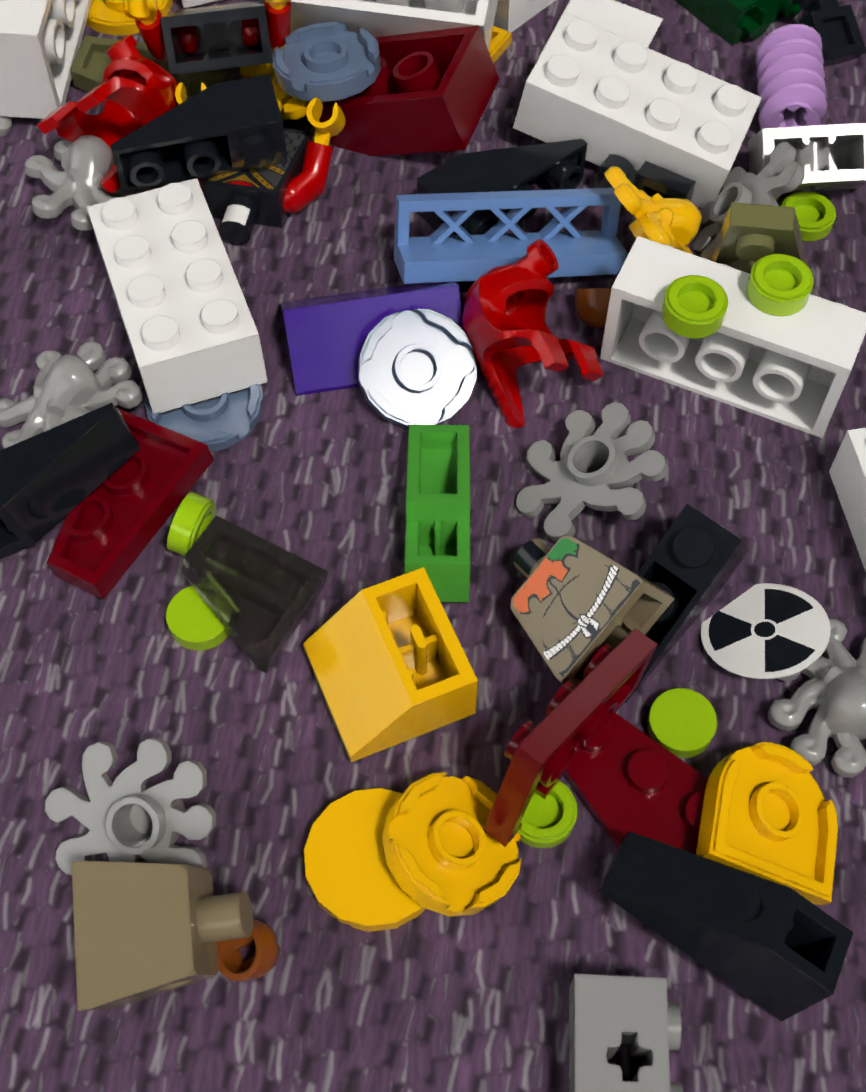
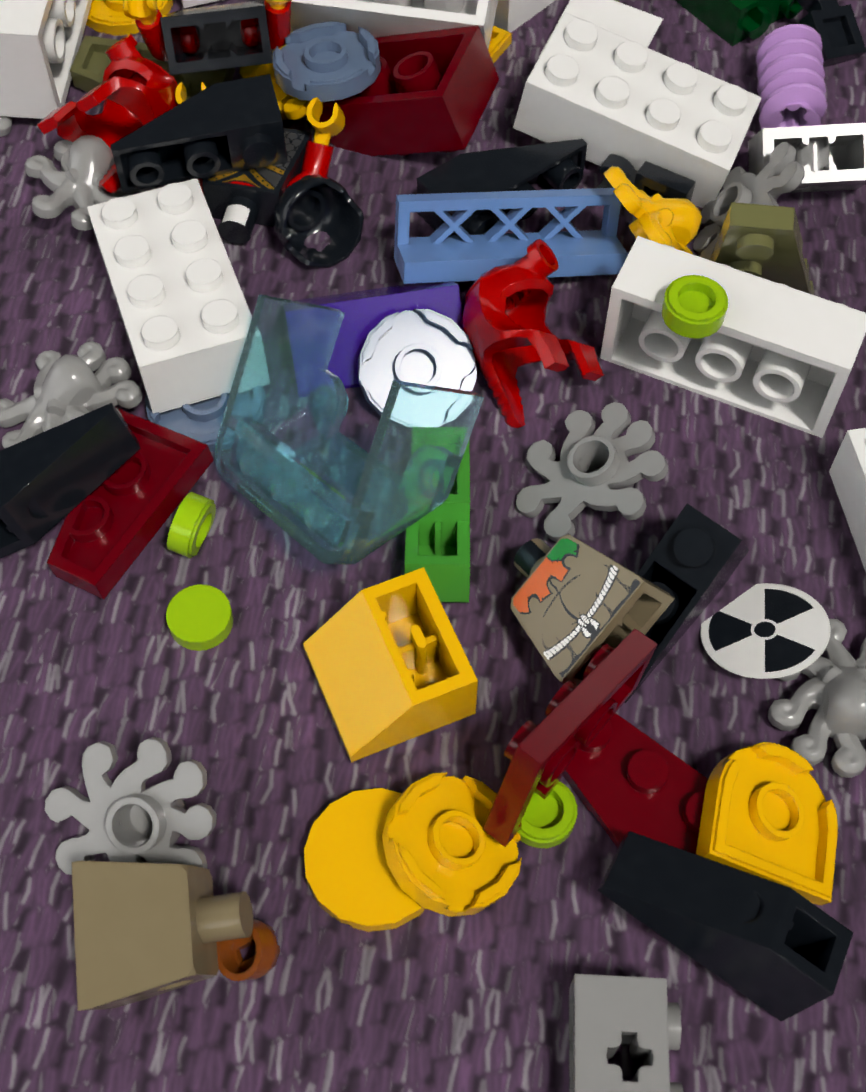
clear smoke wing [182,515,329,673] -> none
dark orange hinge [575,288,611,328] -> none
lime tile [647,688,717,758] -> none
lime tile [746,254,814,316] -> none
lime tile [781,191,836,241] -> none
none -> clear light blue windscreen [215,294,484,565]
none -> black hair [275,174,364,268]

